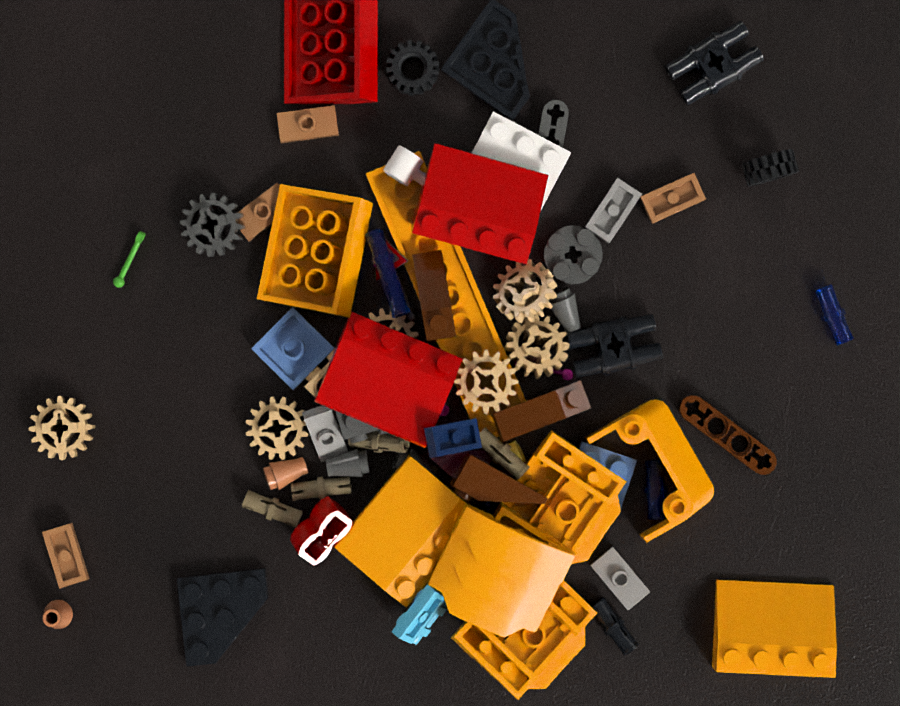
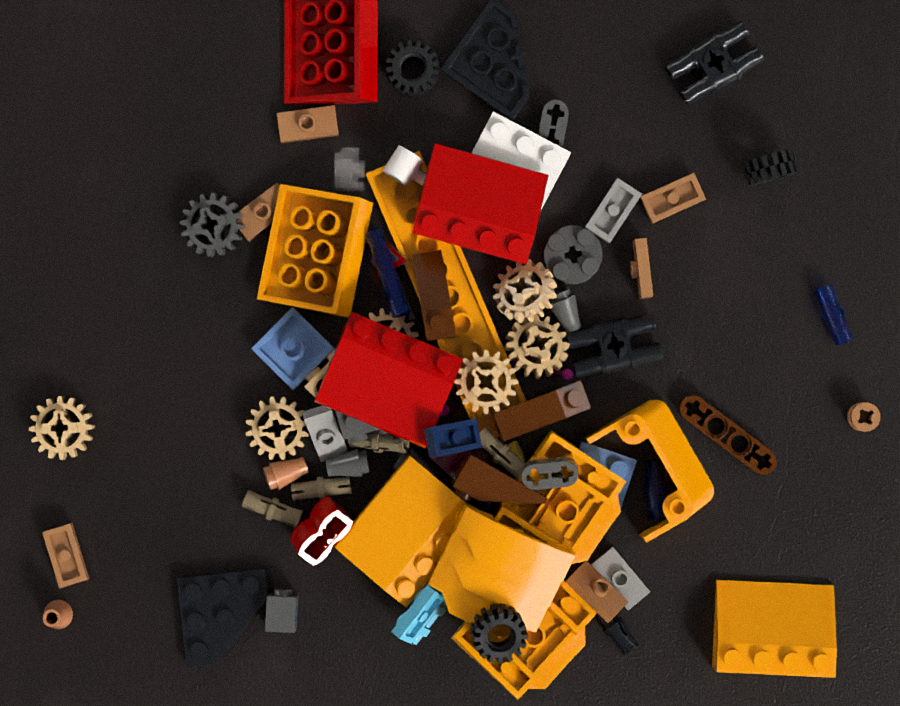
bright green hinge [113,231,146,288] -> none
none -> dark grey brick [265,588,299,633]
none -> clear brick [334,147,365,191]
none -> black tyre [470,603,528,663]
none -> dark grey beam [522,457,579,490]
none -> medium nougat plate [565,561,629,623]
none -> medium nougat plate [630,238,653,299]
none -> medium nougat wheel [847,402,880,432]

